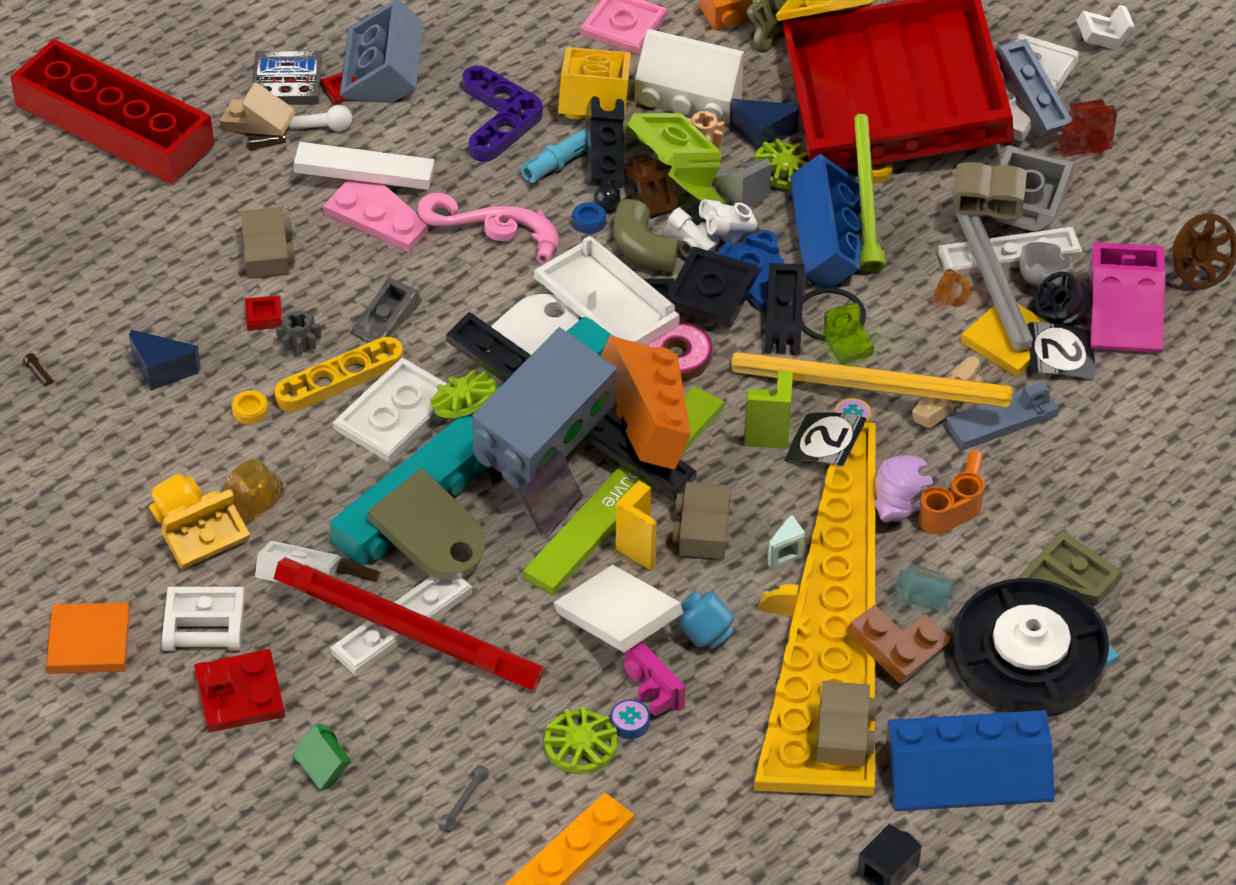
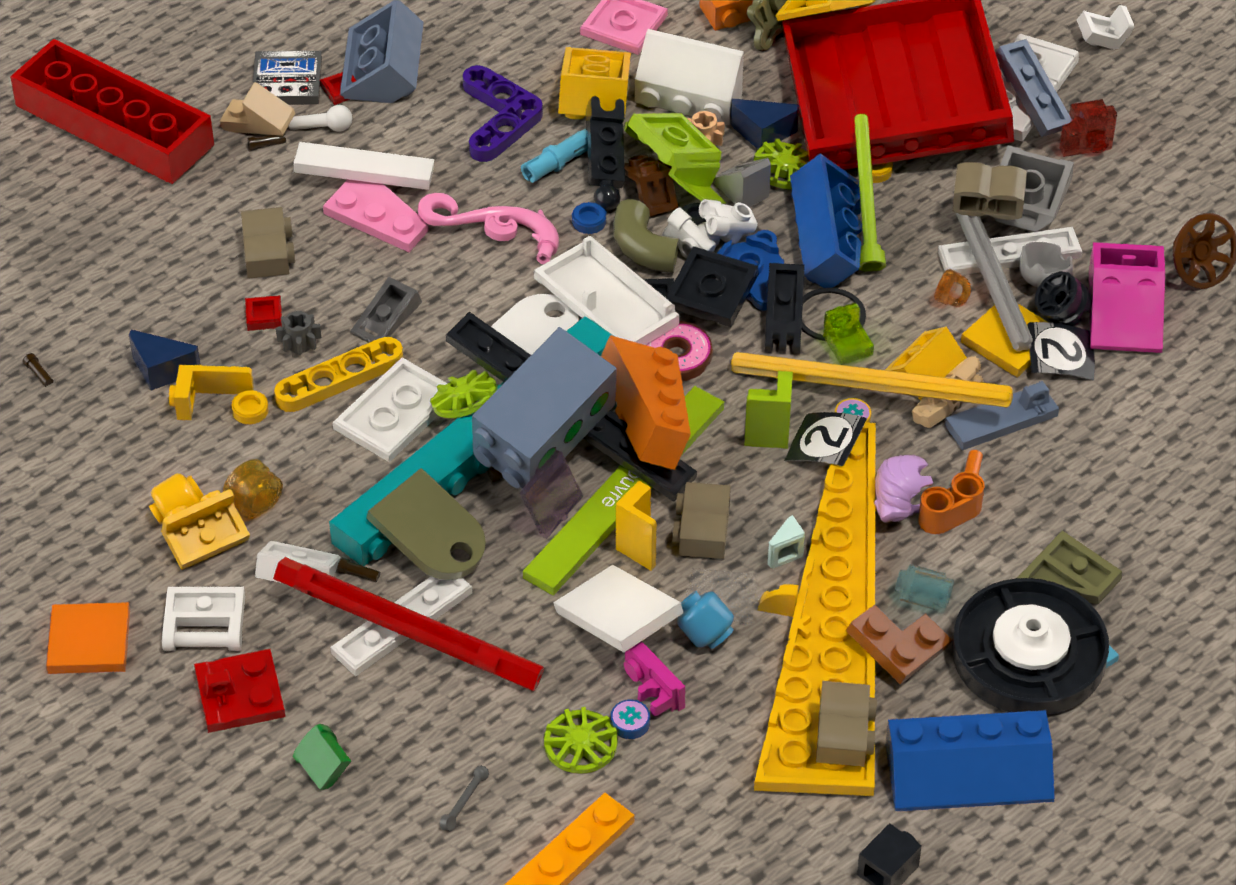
none -> yellow bracket [169,365,254,420]
none -> yellow panel [885,326,967,401]

